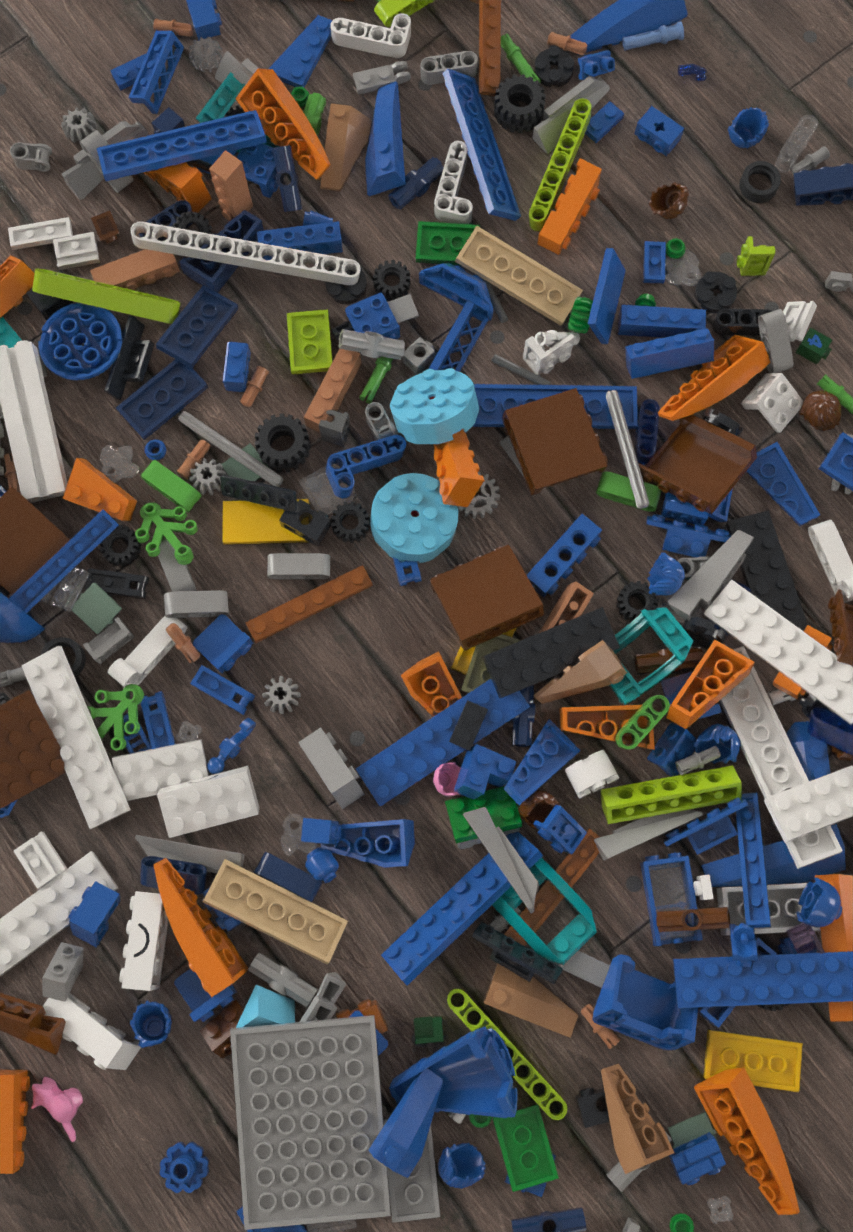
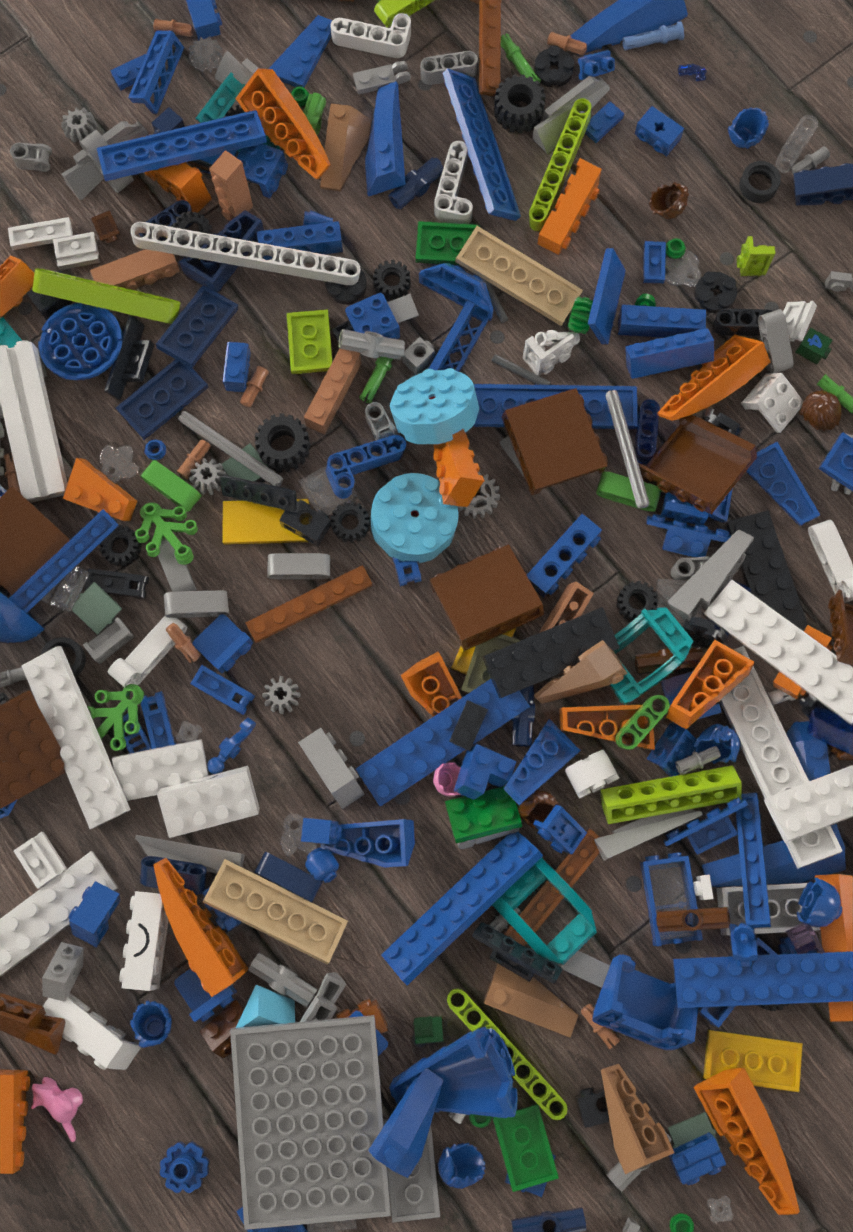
dark blue piece [272,145,302,212] -> none
dark grey hinge [319,410,351,447] -> none
light grey wedge [463,807,539,914] -> none
blue hair [647,552,685,596] -> none

